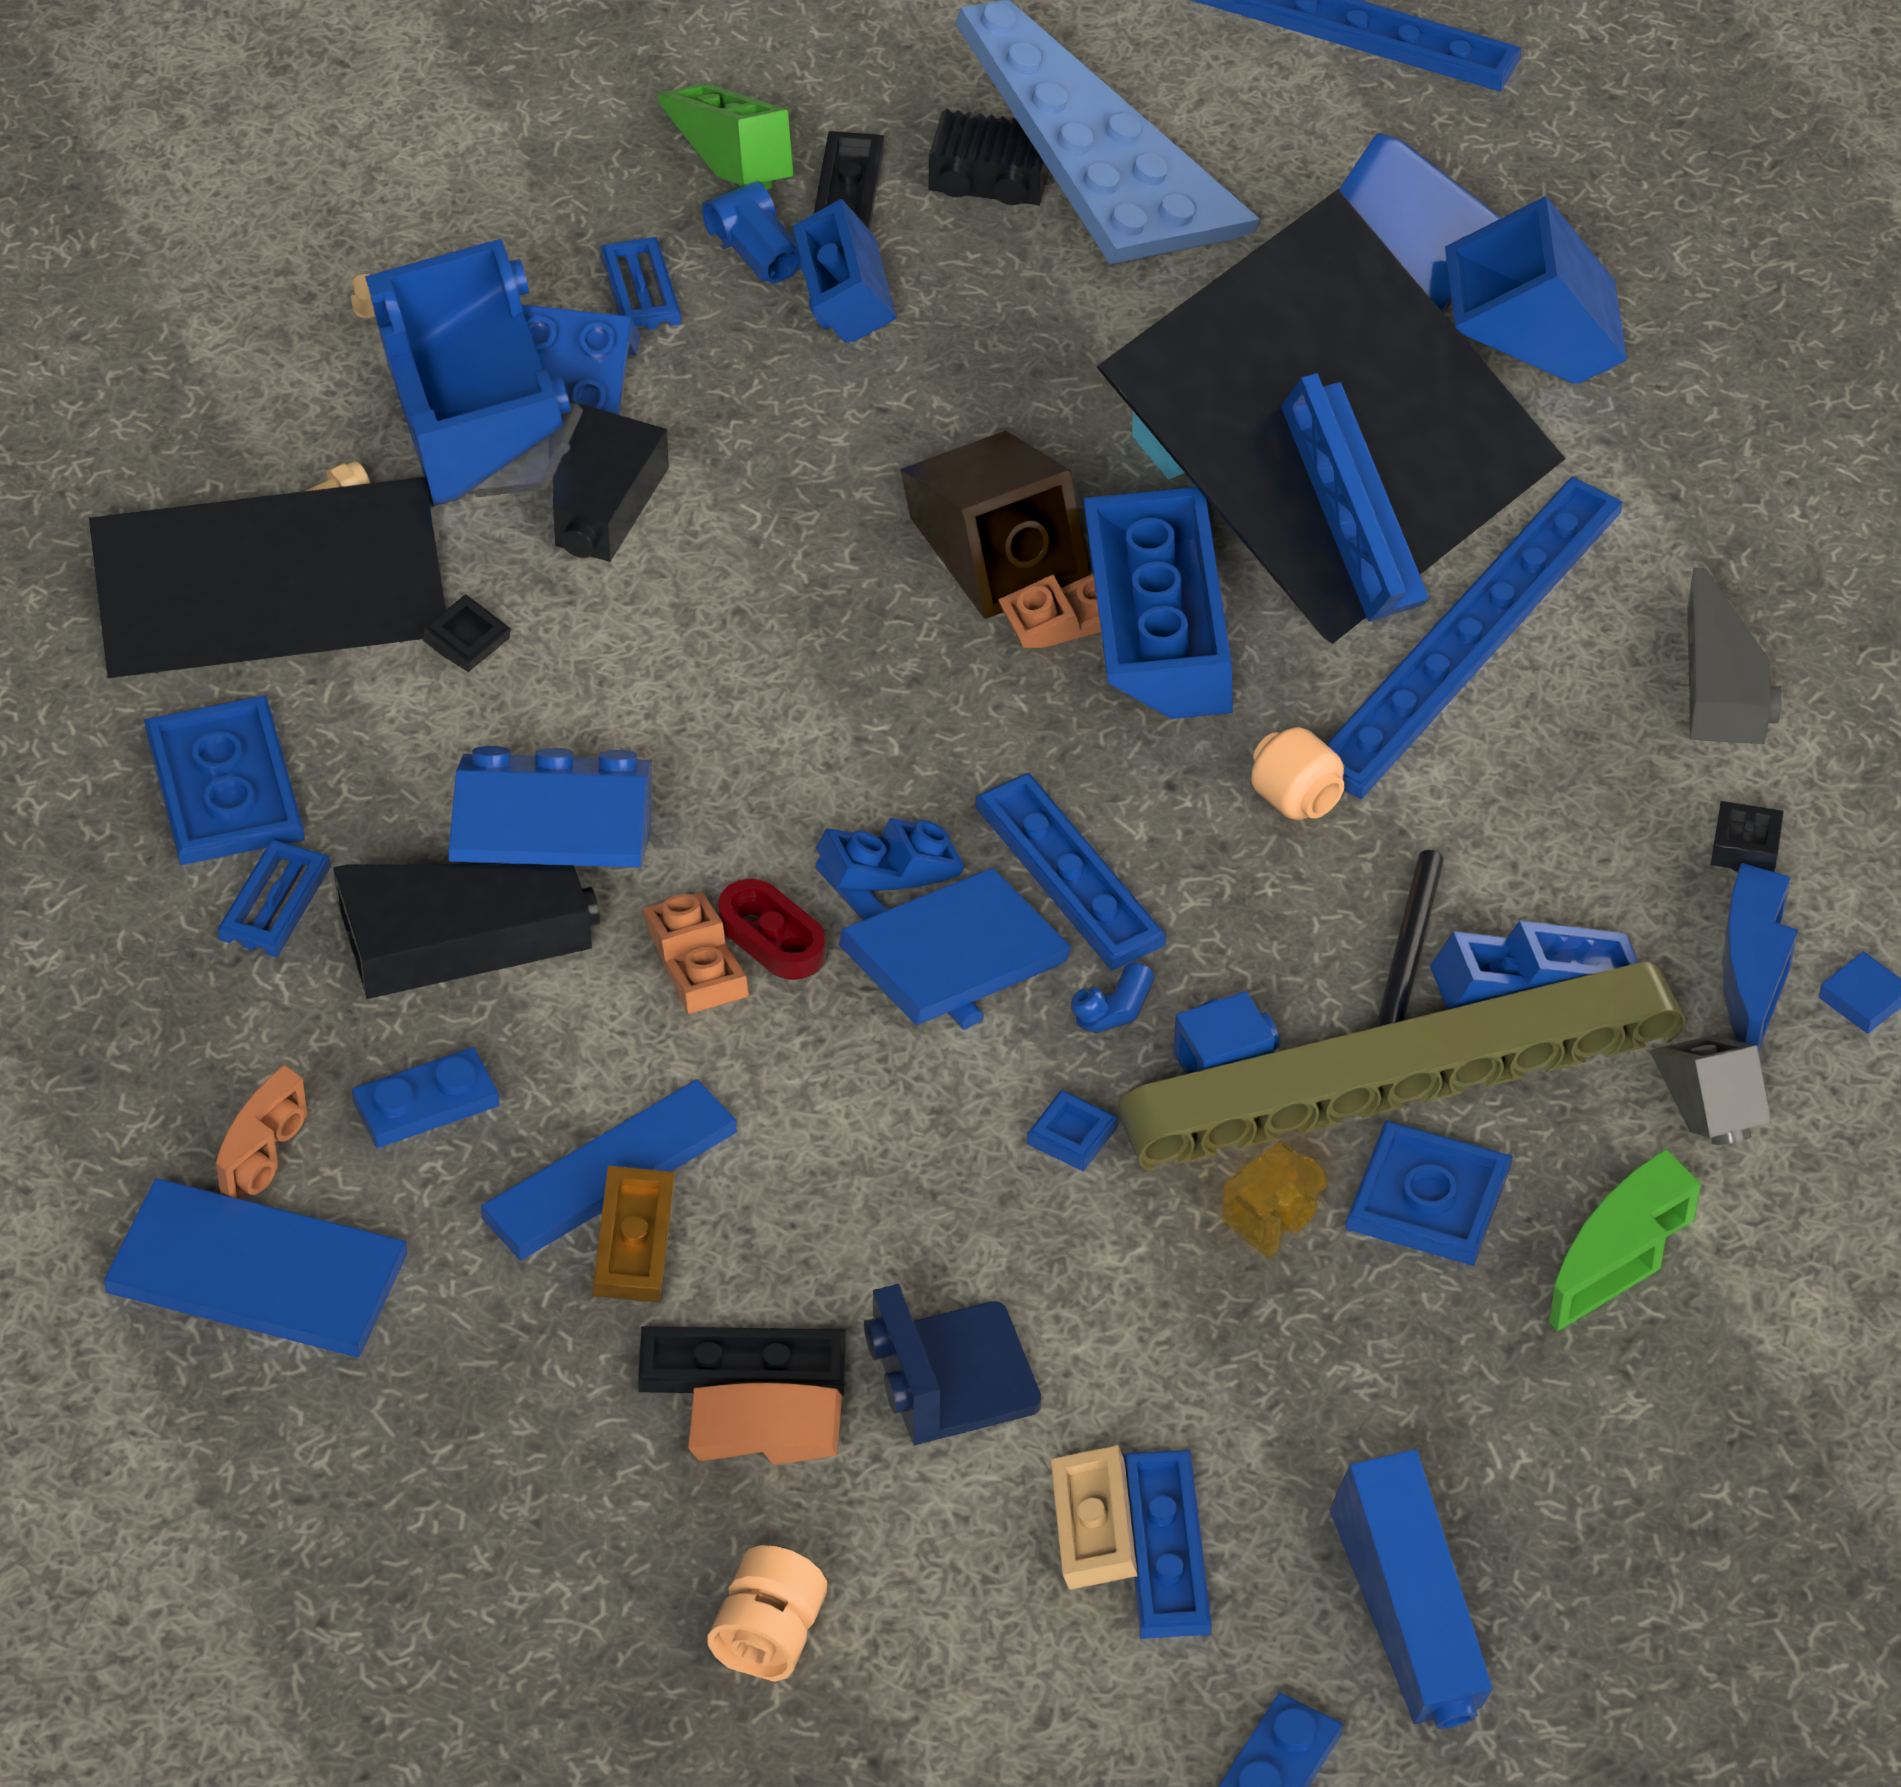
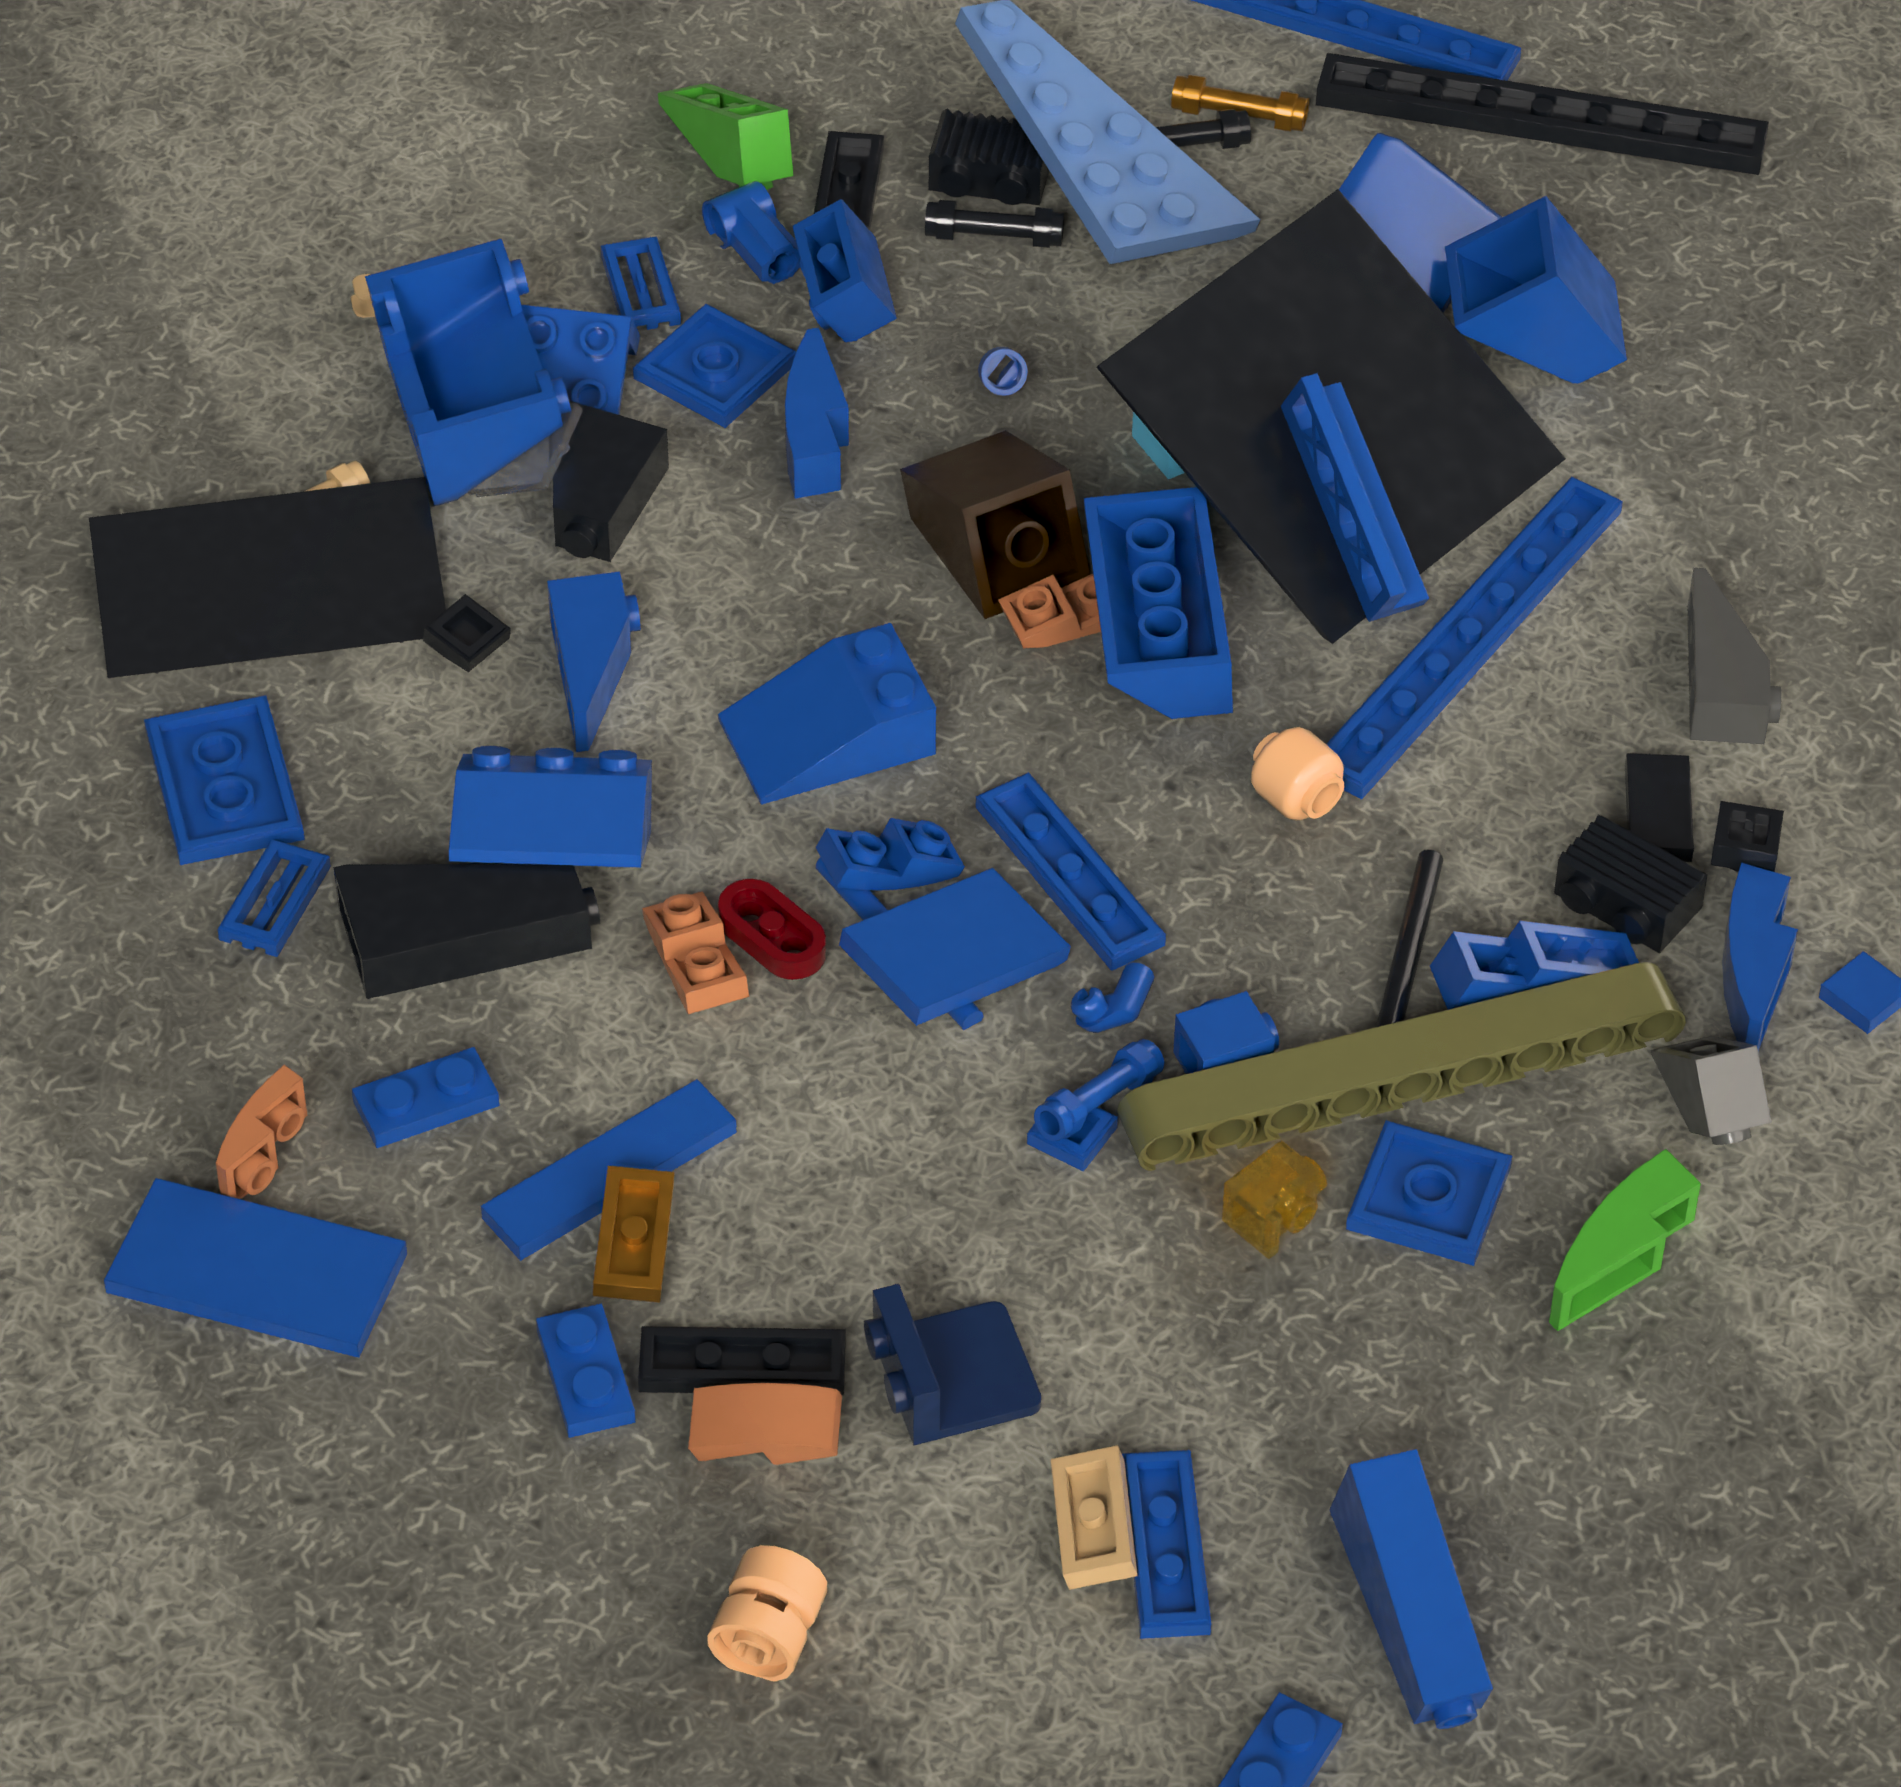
none -> blue plate [536,1303,636,1438]
none -> blue slope [547,571,641,752]
none -> blue tile [633,304,796,428]
none -> blue slope [718,623,936,805]
none -> blue slope [785,327,849,499]
none -> black bar [925,200,1064,248]
none -> hinge [978,347,1028,396]
none -> blue bar [1034,1039,1164,1141]
none -> black bar [1156,109,1251,149]
none -> pearl gold bar [1171,74,1309,132]
none -> black plate [1316,53,1769,175]
none -> black brick [1554,814,1708,953]
none -> black tile [1625,753,1694,862]

